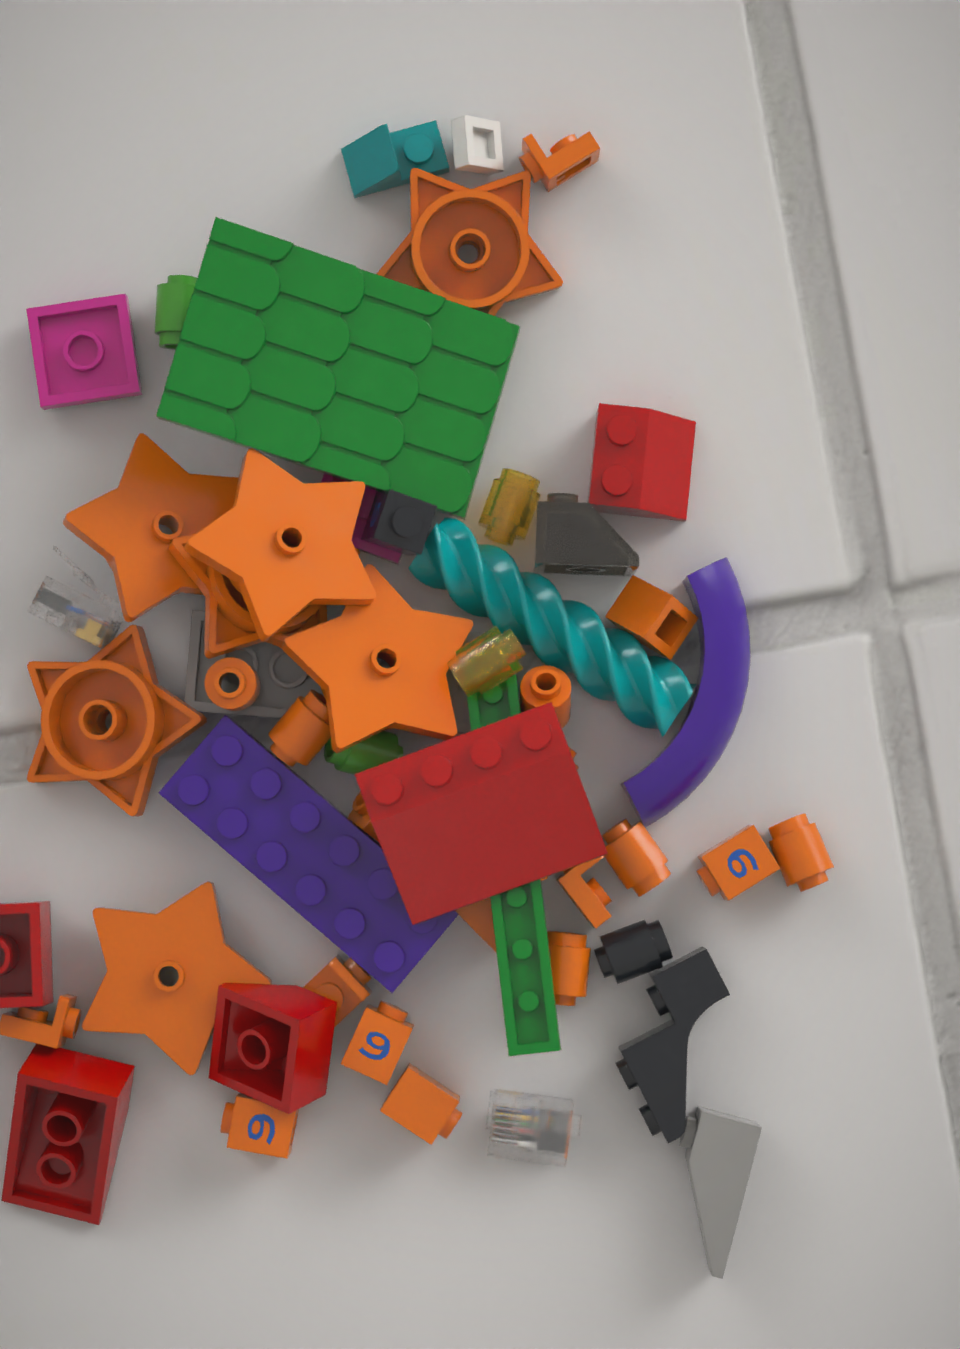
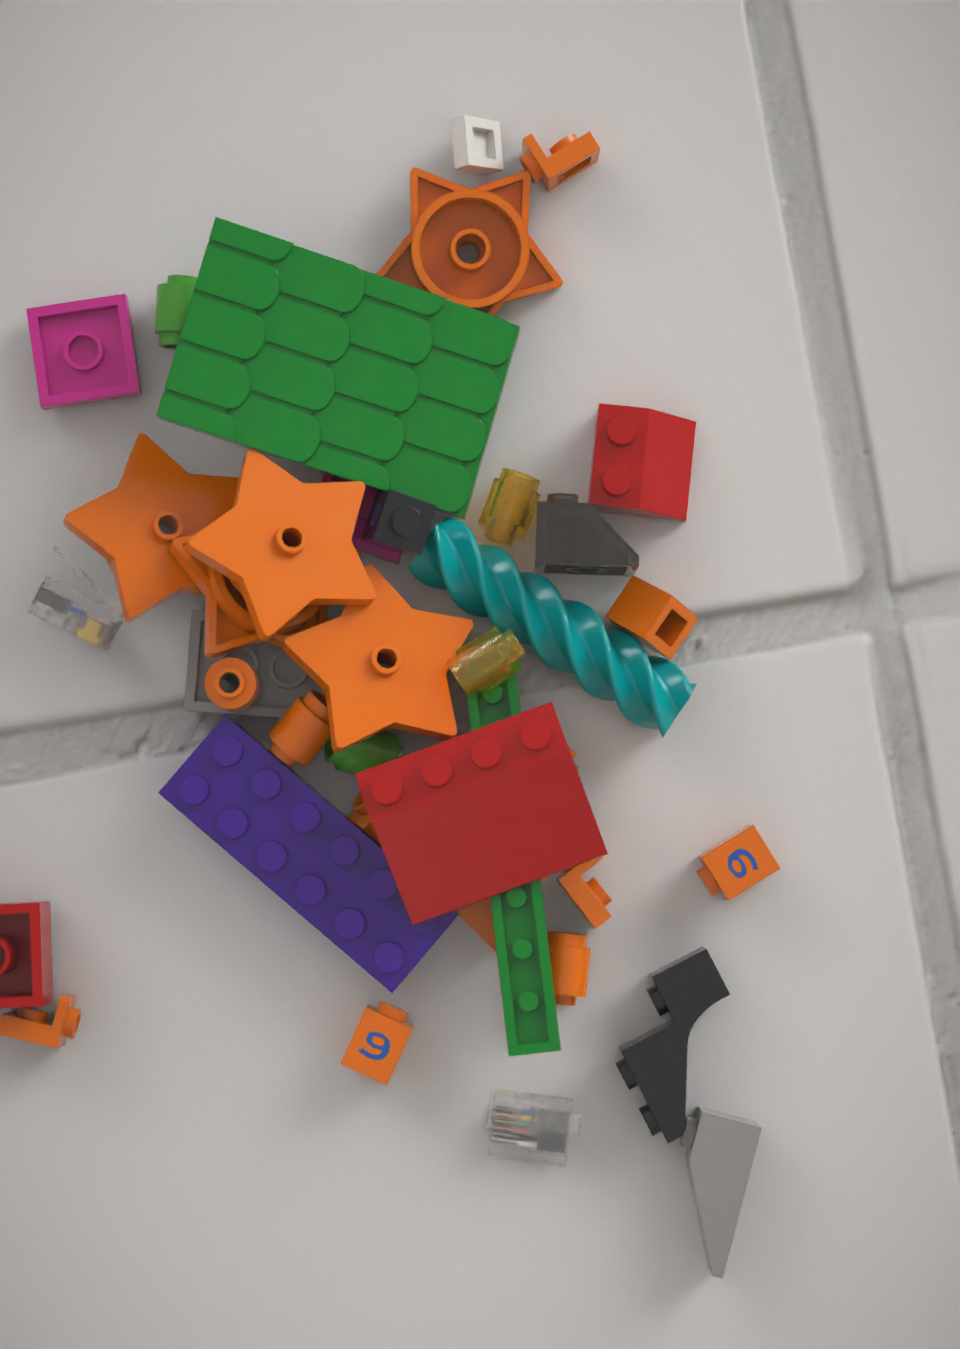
red slope [1,1044,135,1225] -> none
orange plate [27,624,207,817] -> none
orange plate [82,881,272,1075] -> none
red slope [208,983,337,1114] -> none
orange brick [220,1093,299,1159] -> none
orange bracket [303,955,372,1027] -> none
teal slope [341,120,450,198] -> none
orange brick [380,1063,463,1145] -> none
orange brick [520,665,571,728] -> none
black brick [594,920,673,984] -> none
orange brick [602,818,671,897] -> none
dark purple brick [620,557,751,828] -> none
orange brick [768,813,834,892] -> none

